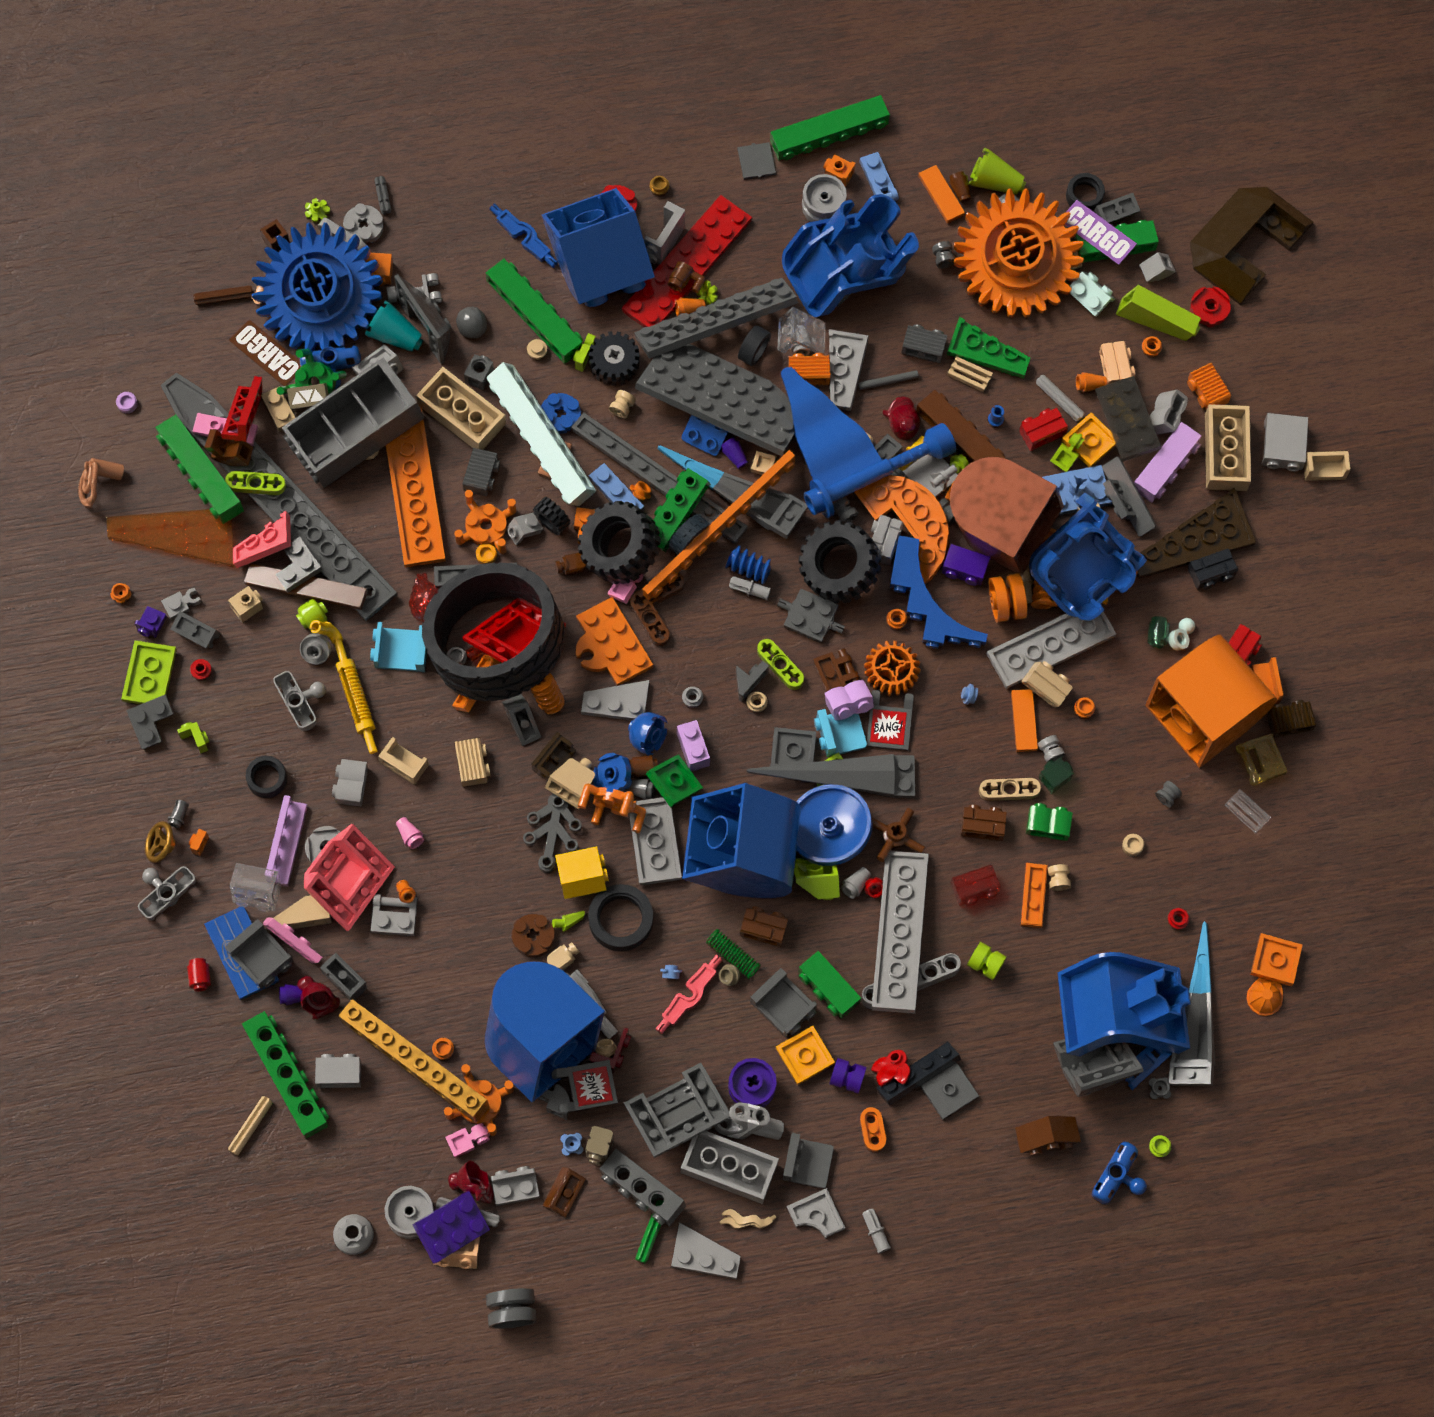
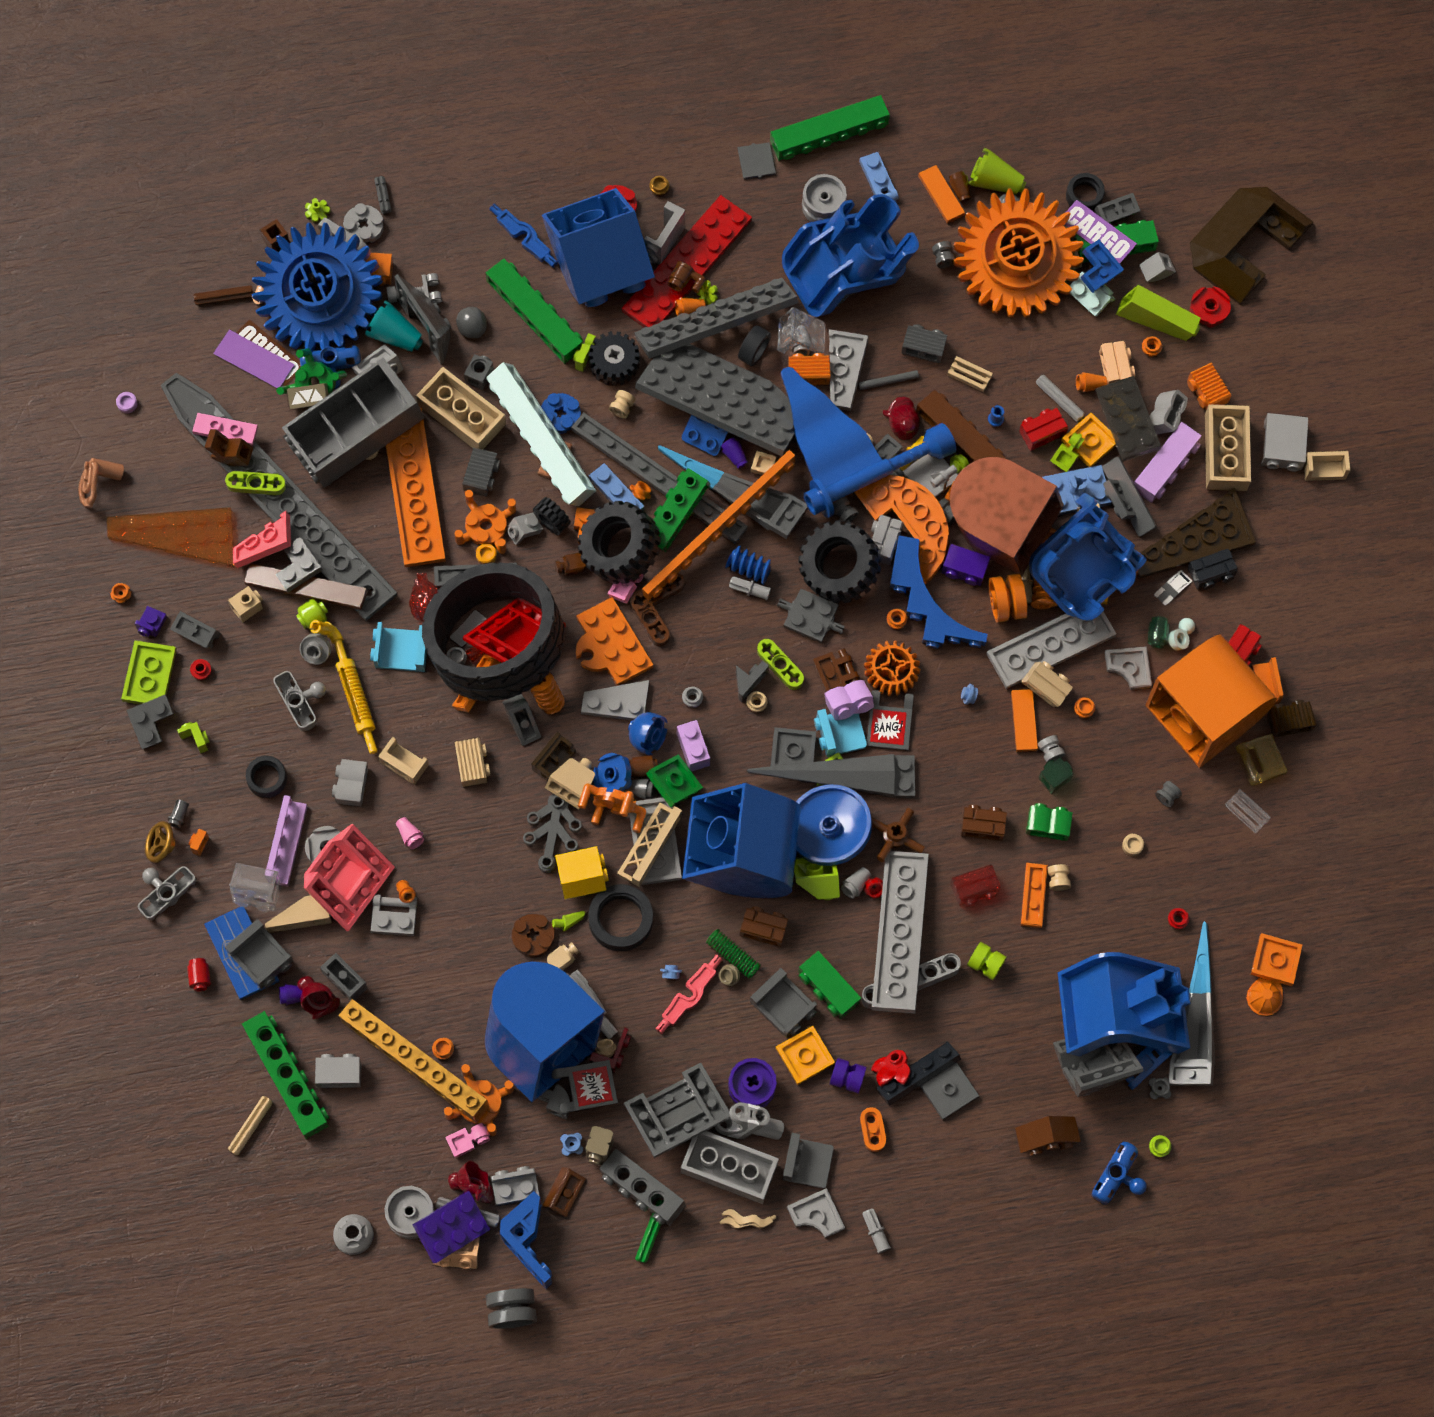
green brick [155,414,244,524] -> none
light grey plate [161,588,201,621] -> none
red fence [222,376,263,442] -> none
tan plate [261,386,295,431] -> none
bright pink plate [263,918,322,963] -> none
tan plate [527,339,547,359] -> none
black wheel [668,514,710,555] -> none
light grey wing [671,1223,740,1279] -> none
orange brick [823,154,856,187] -> none
green wing [947,316,1030,379] -> none
tan beam [979,778,1041,801] -> none
none -> medium lavender sticker [213,330,295,388]
none -> light grey sticker [450,610,487,647]
none -> blue bracket [500,1191,552,1289]
none -> tan fence [617,803,682,887]
none -> blue plate [1081,239,1124,293]
none -> light grey tile [1104,647,1152,690]
none -> sticker [1154,570,1192,605]

